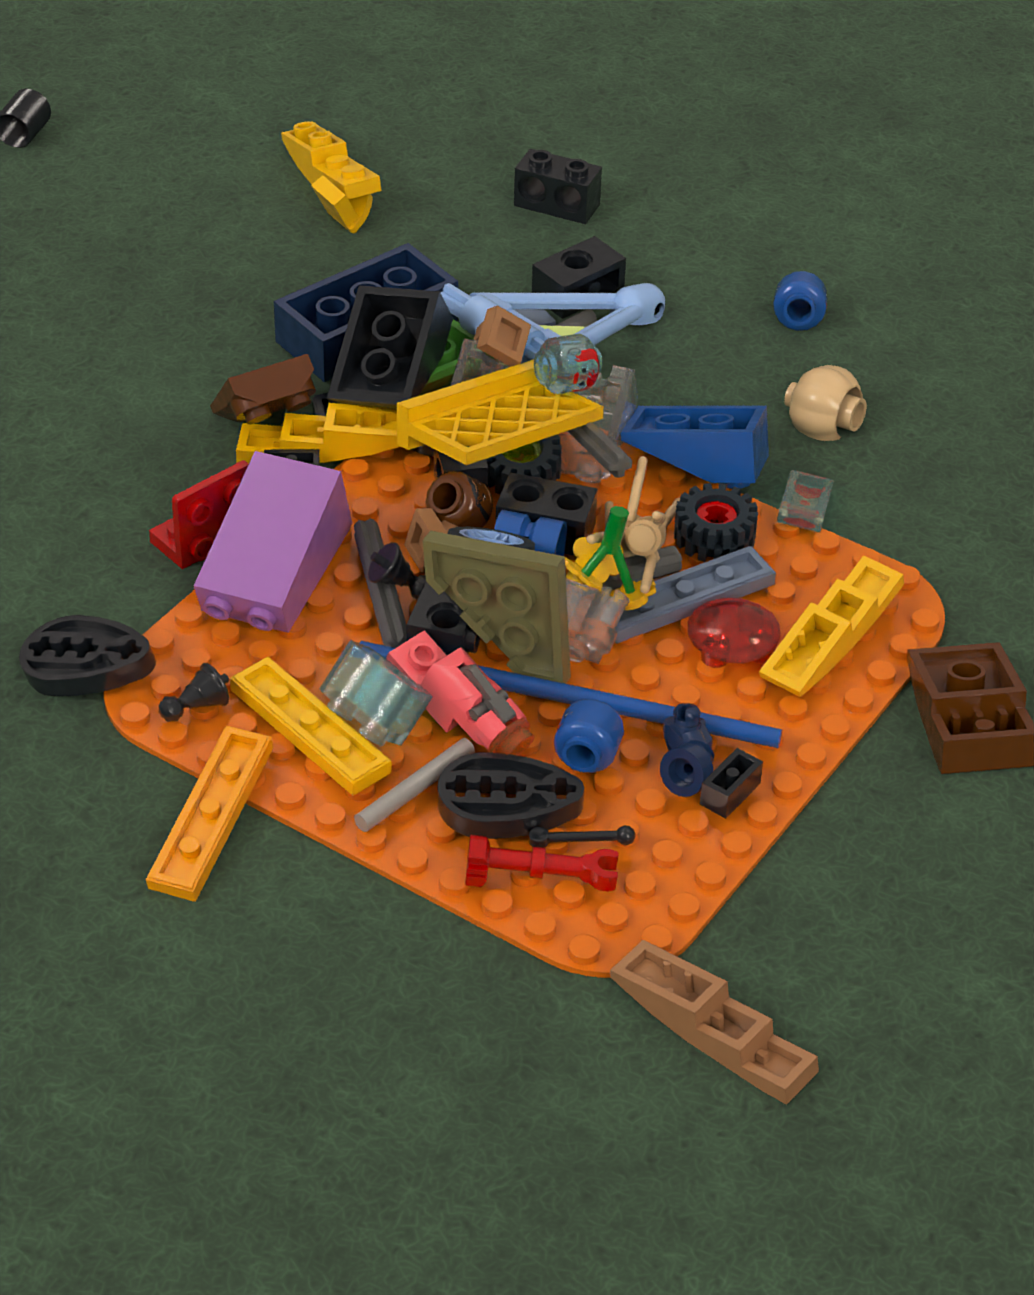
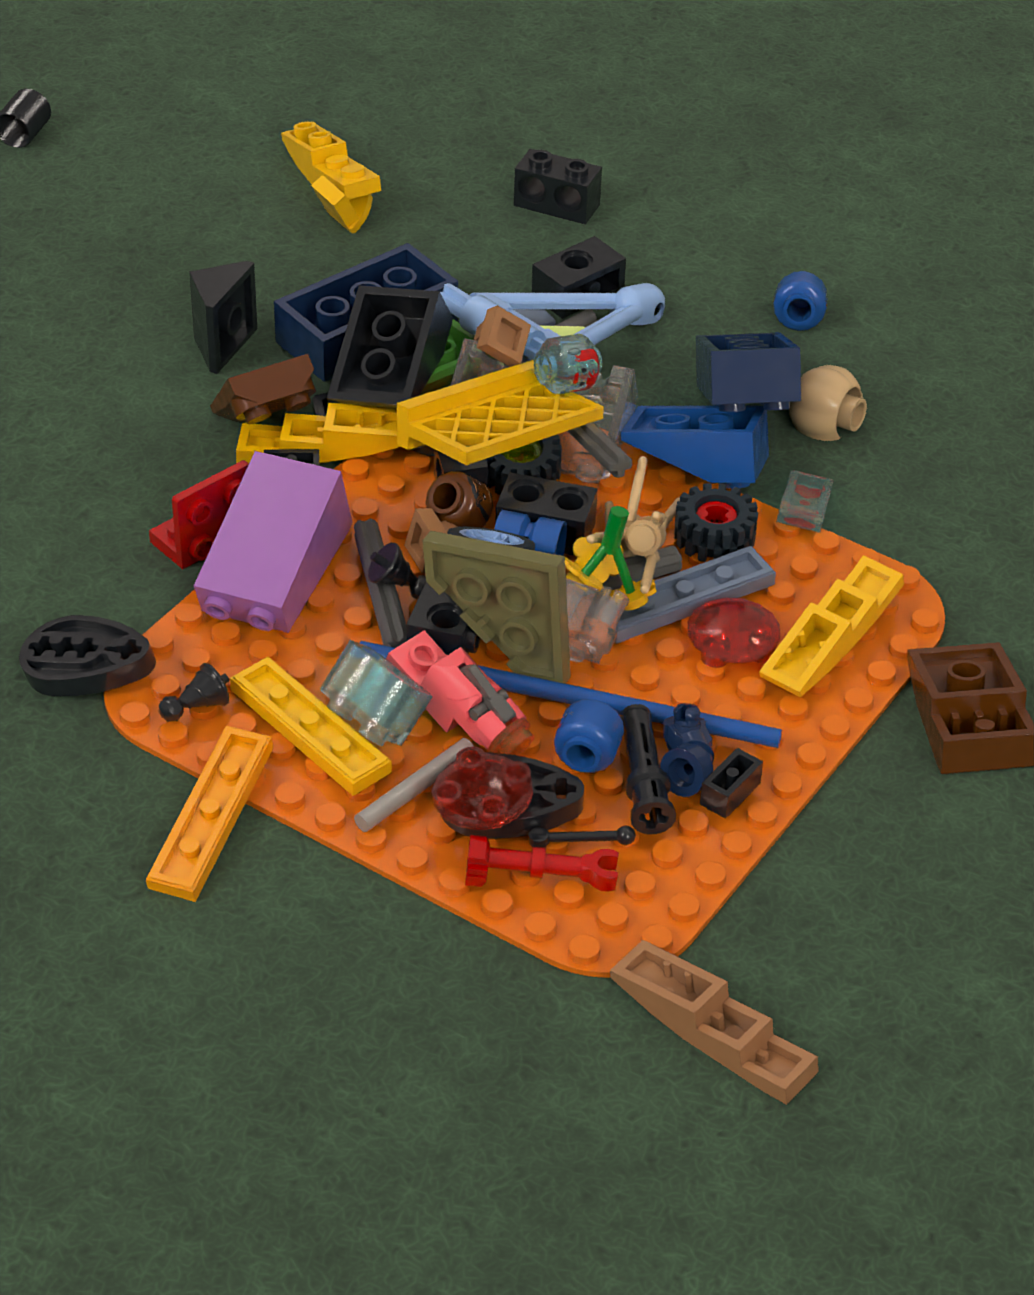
none -> black slope [189,261,258,374]
none -> clear red dish [432,746,533,830]
none -> black pin [620,704,676,835]
none -> dark blue brick [696,332,801,412]

